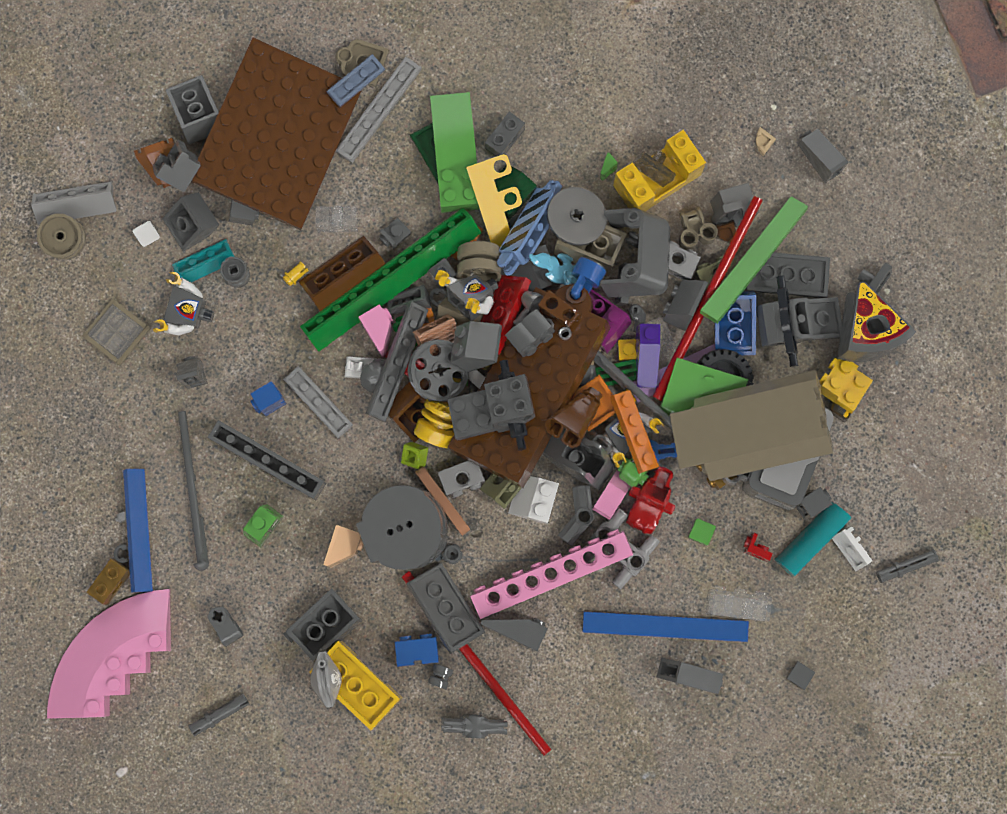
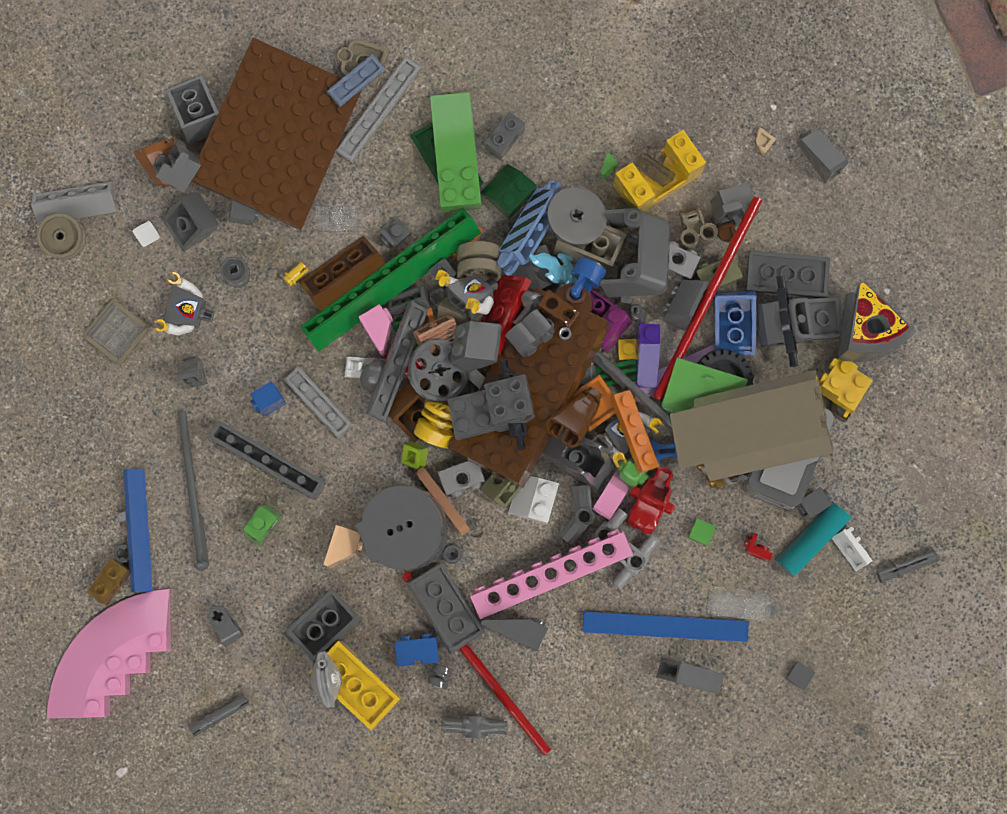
teal slope [172,239,235,282] -> none
yellow piece [466,154,522,247] -> none
bright green tile [700,196,808,324] -> none
dark grey tile [858,263,892,294] -> none

